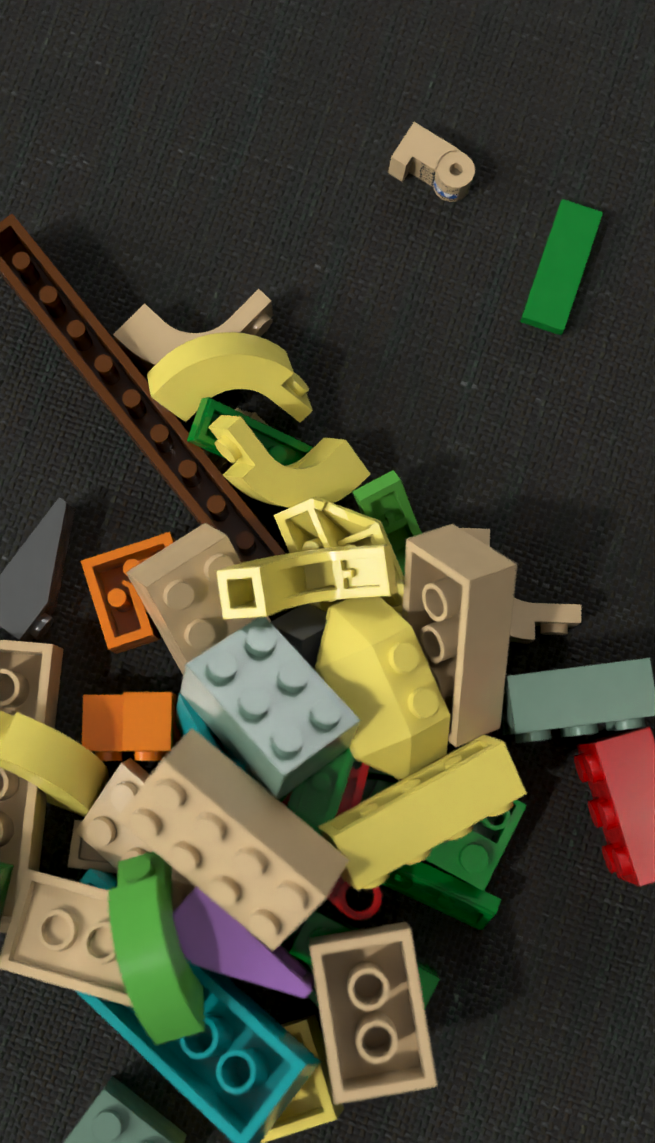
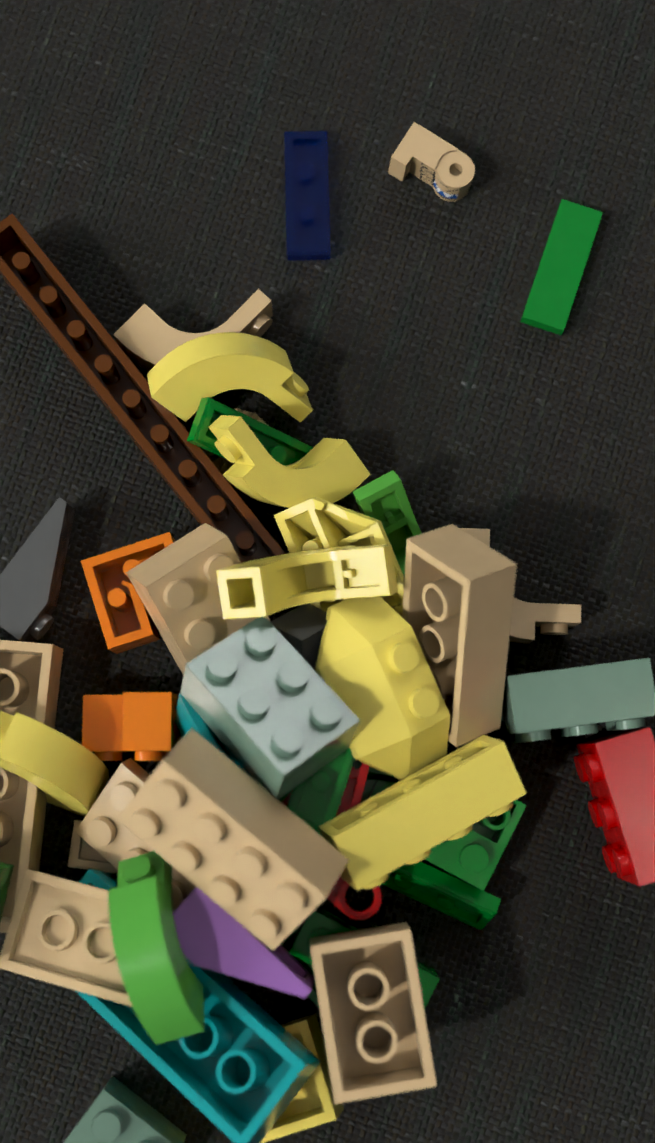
none -> clear blue tile [284,131,331,261]

